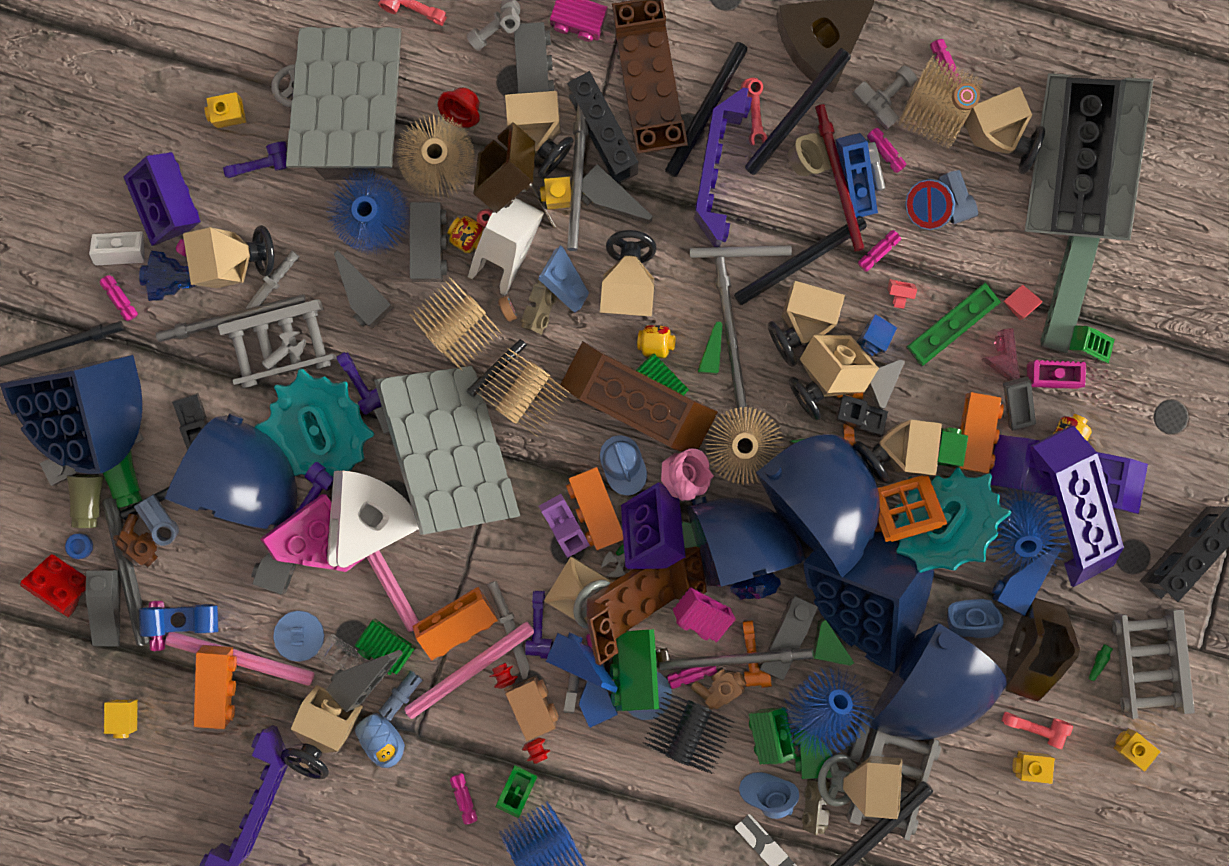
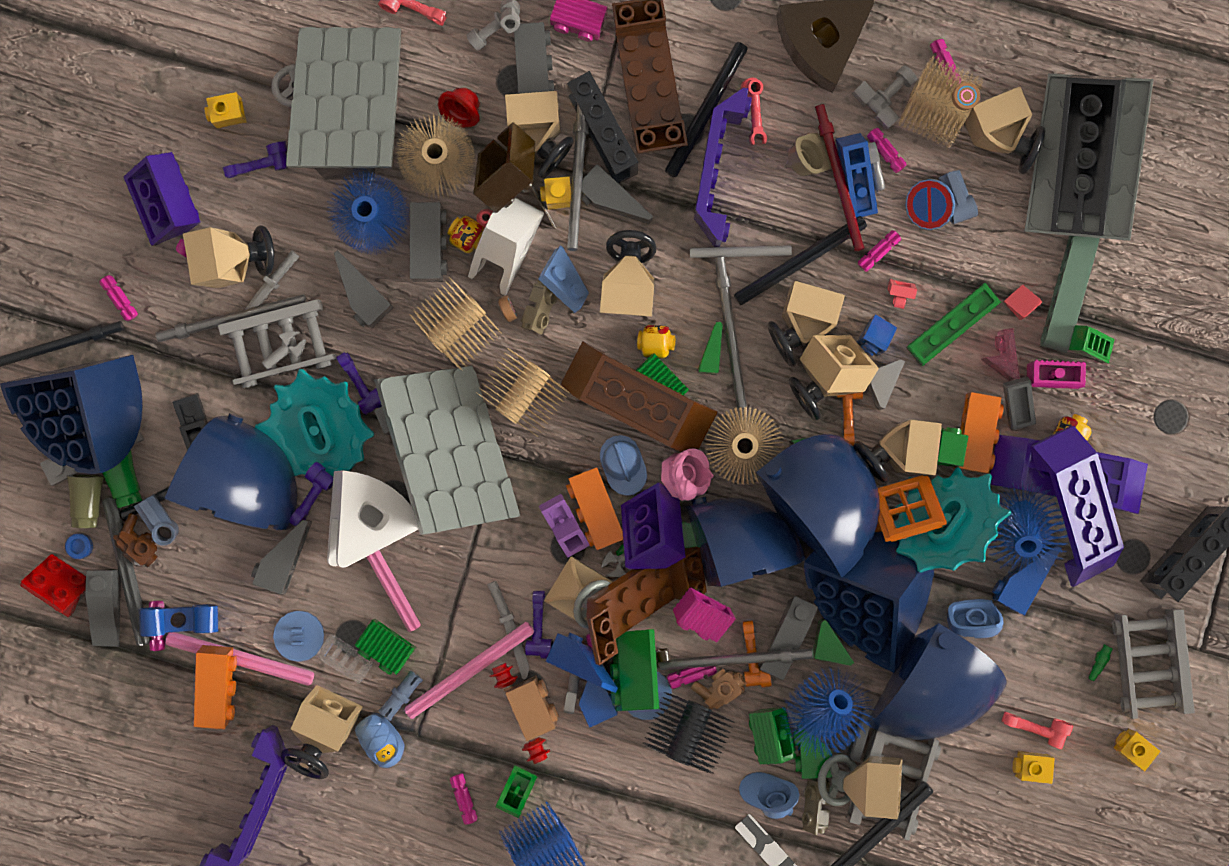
white slope [89,231,145,265] -> none
yellow brick [104,700,138,738] -> none
clear blue rock [139,250,197,301] -> none
dark pink plate [260,494,366,572] -> none
dark grey slope [326,650,403,712] -> none
orange brick [412,587,498,661] -> none
black bar [467,339,527,397] -> none
clear blue rock [730,572,781,600] -> none
black axle [745,48,851,175] -> none
black slope [836,395,888,437] -> none
dark brown piece [1005,598,1080,702] -> none

